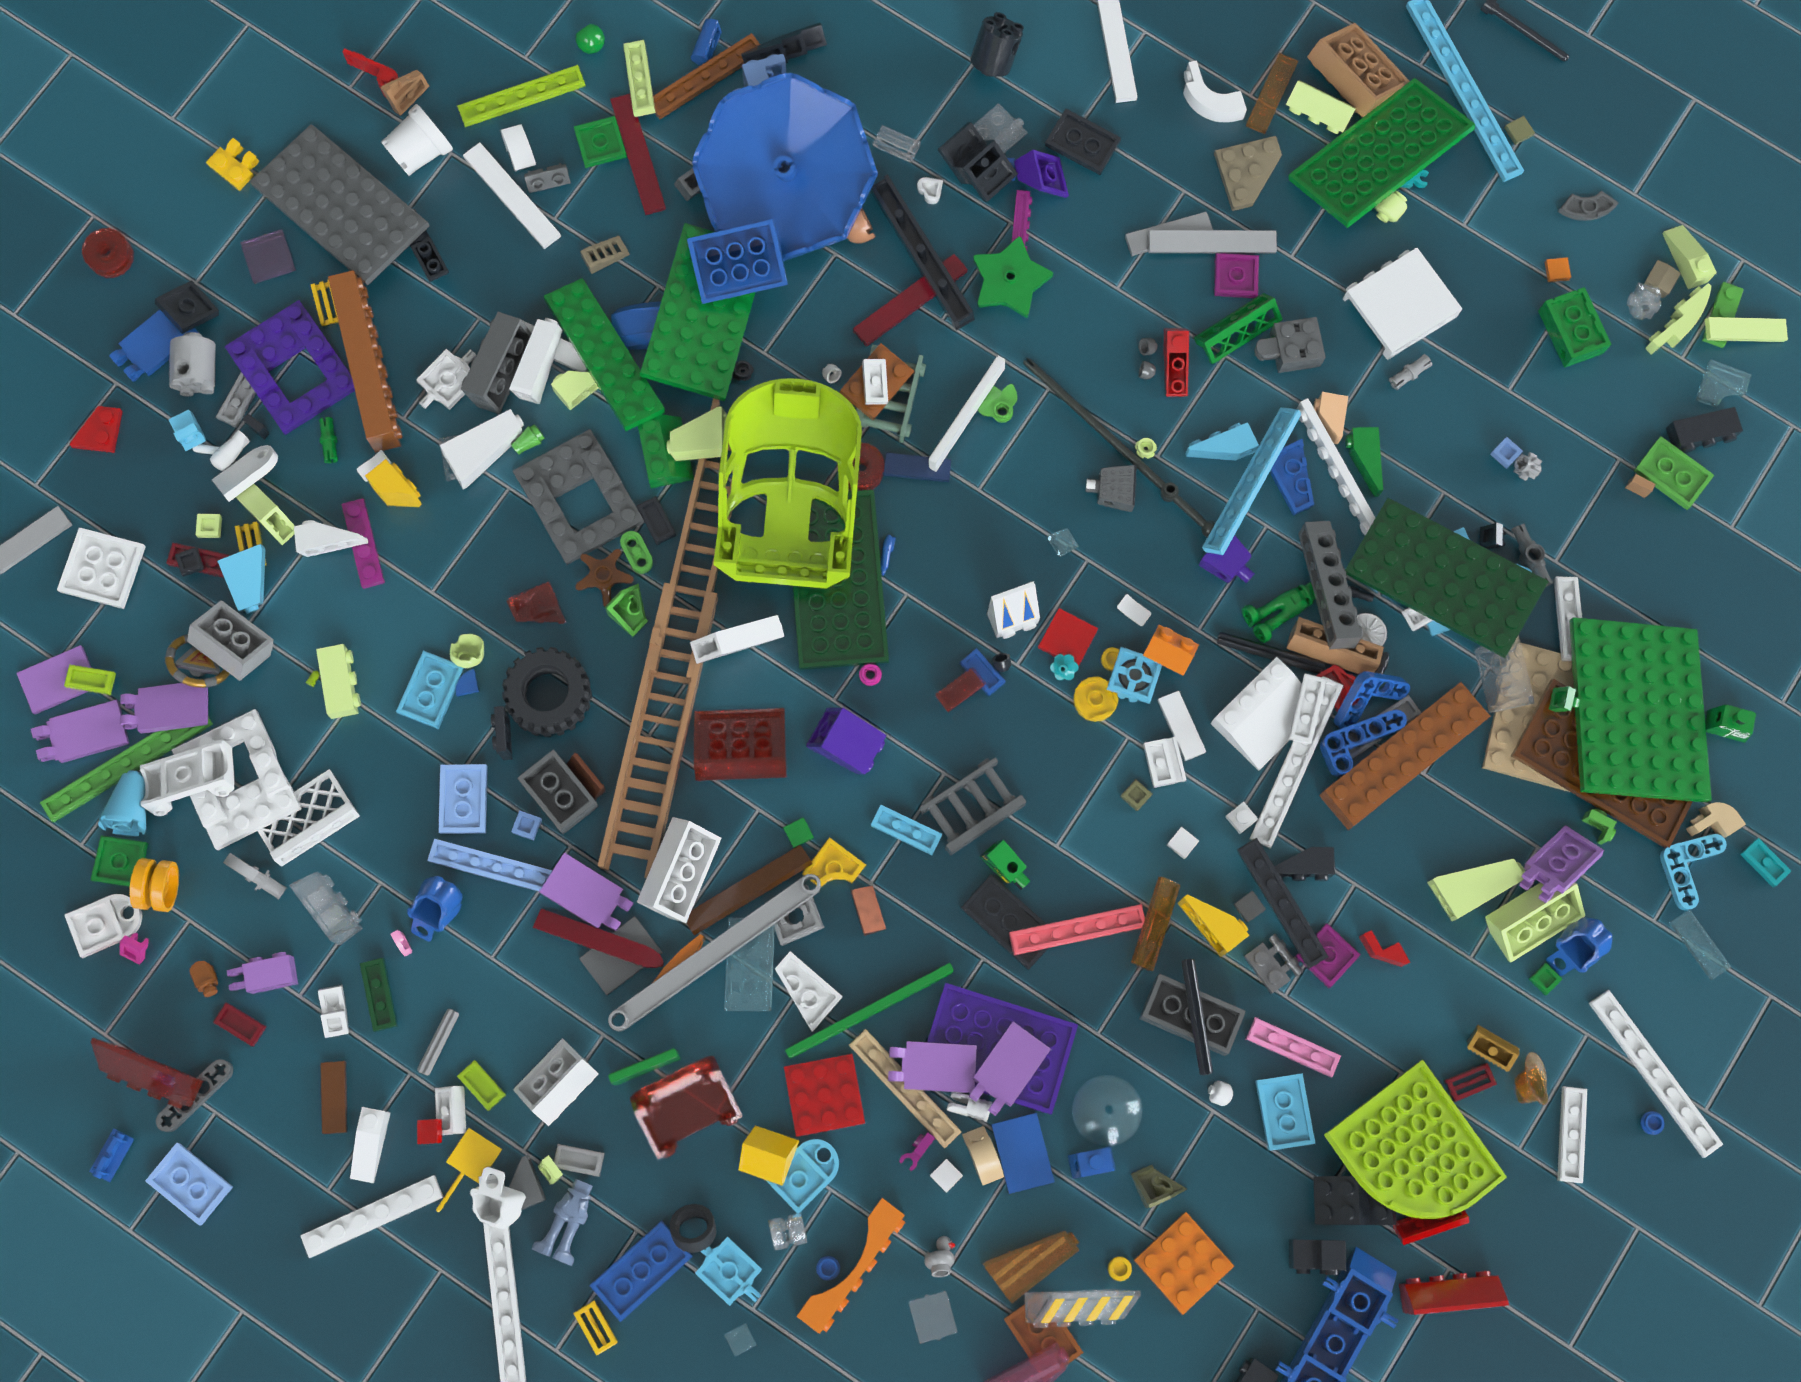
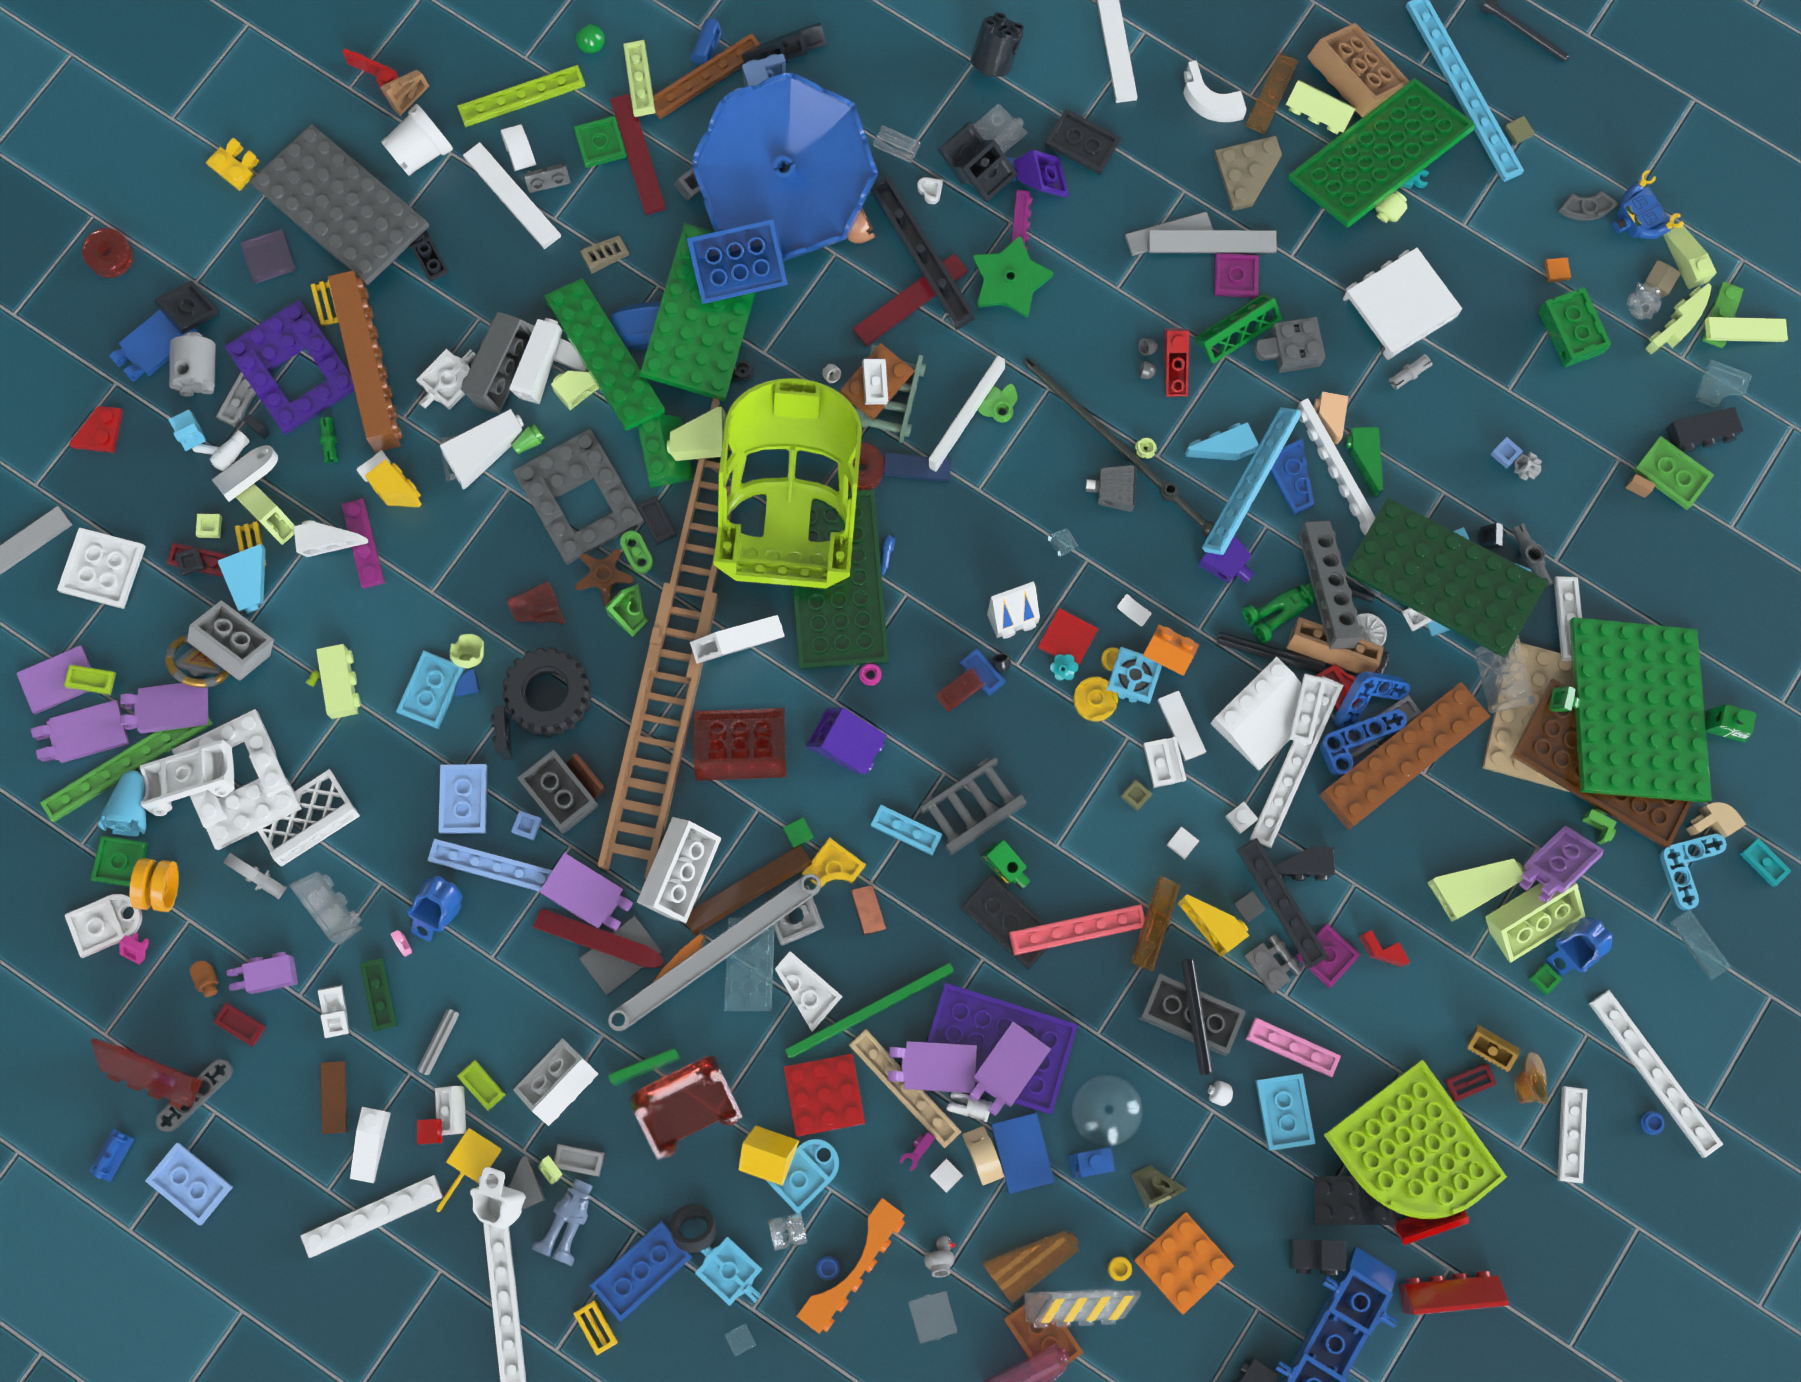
none -> blue torso [1612,170,1684,239]

